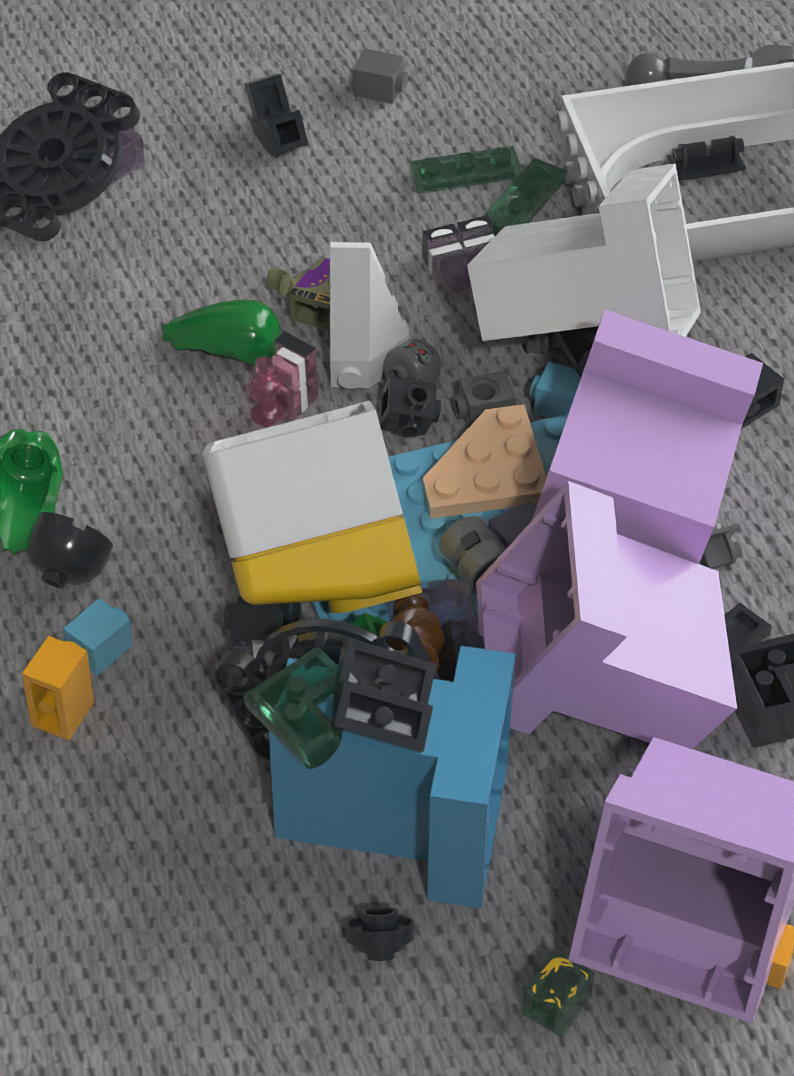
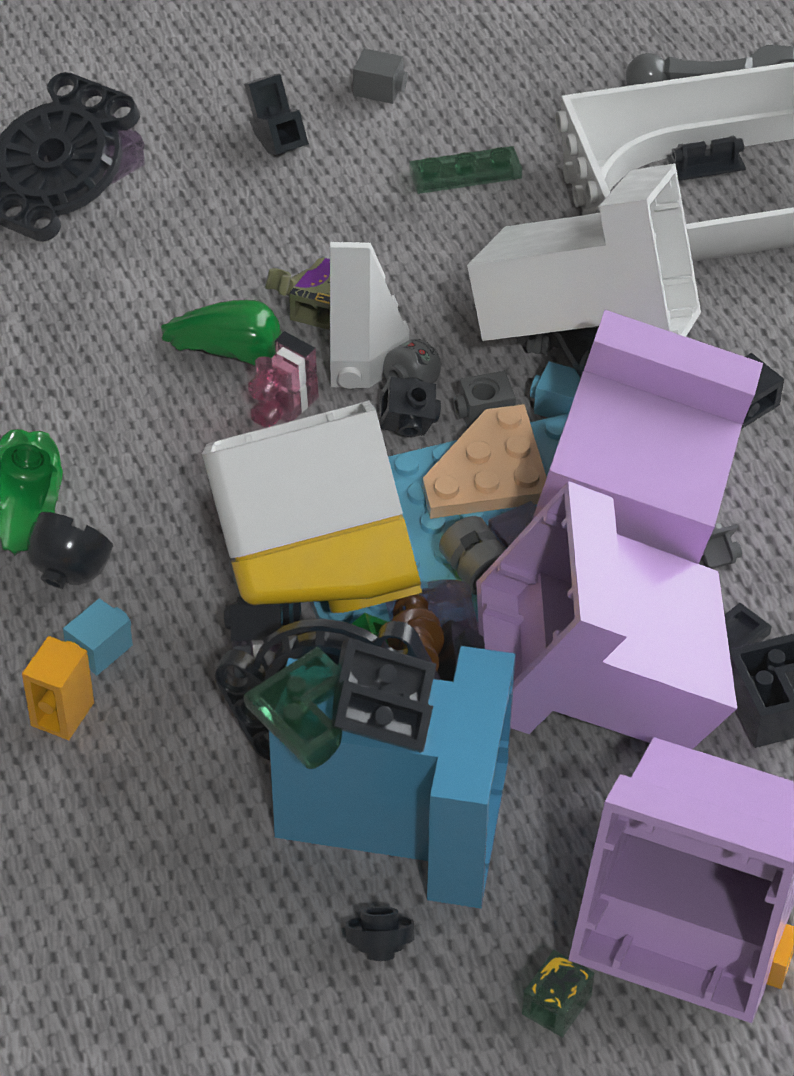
clear purple hips [422,215,495,293] -> none
clear green plate [480,158,566,236] -> none

